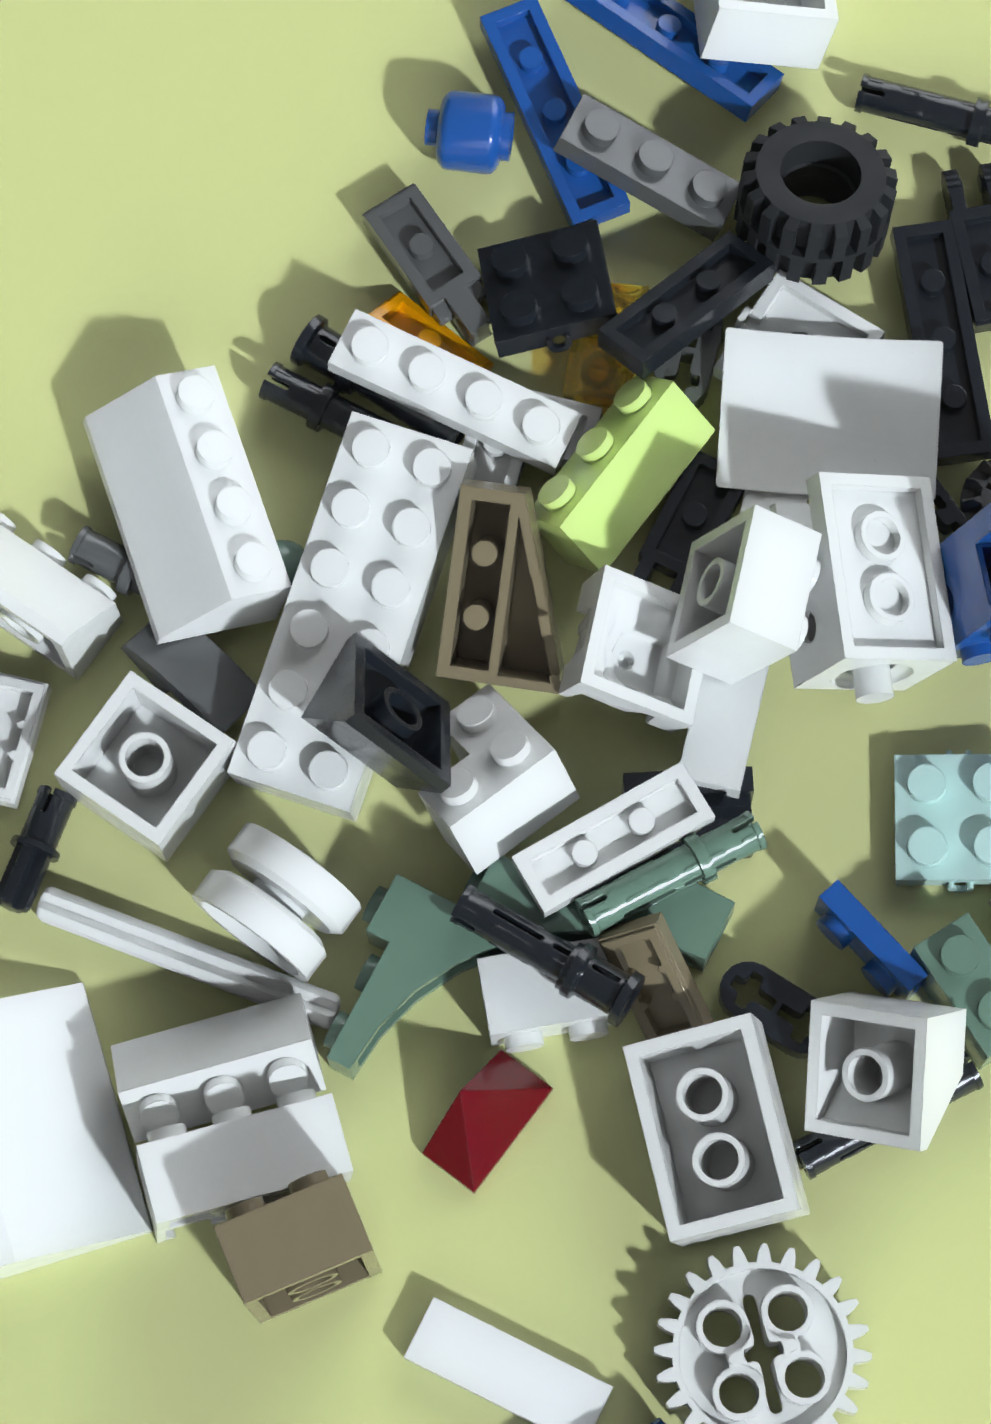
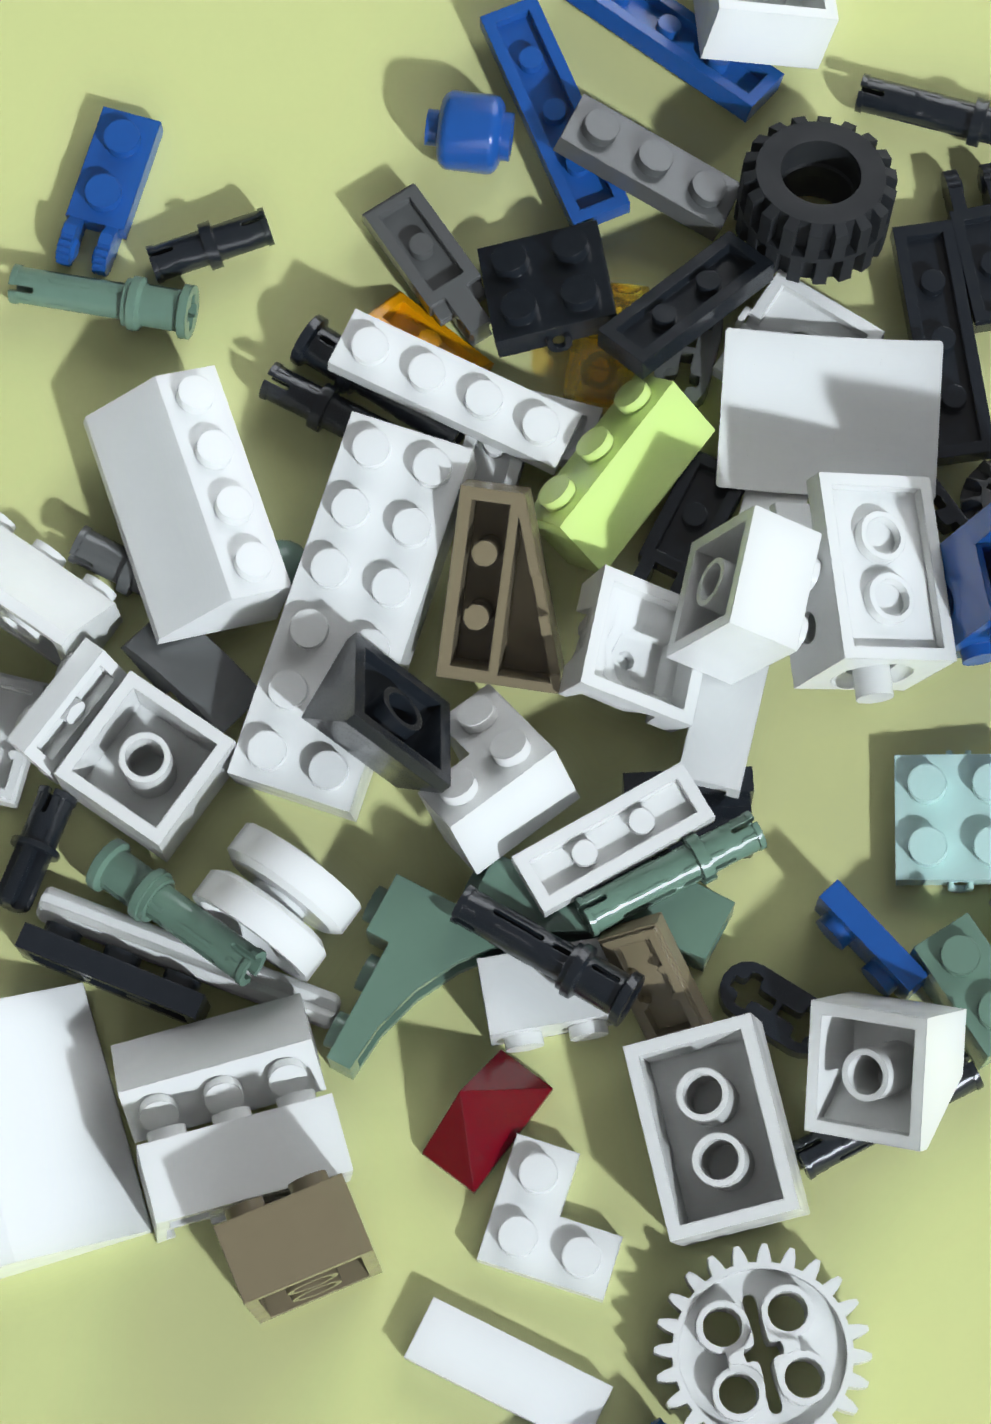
none -> white plate [6,637,127,785]
none -> sand green pin [8,264,199,340]
none -> black plate [15,920,211,1024]
none -> blue hinge [55,106,163,277]
none -> sand green pin [85,838,267,986]
none -> black pin [146,207,275,284]
none -> white plate [476,1133,623,1303]

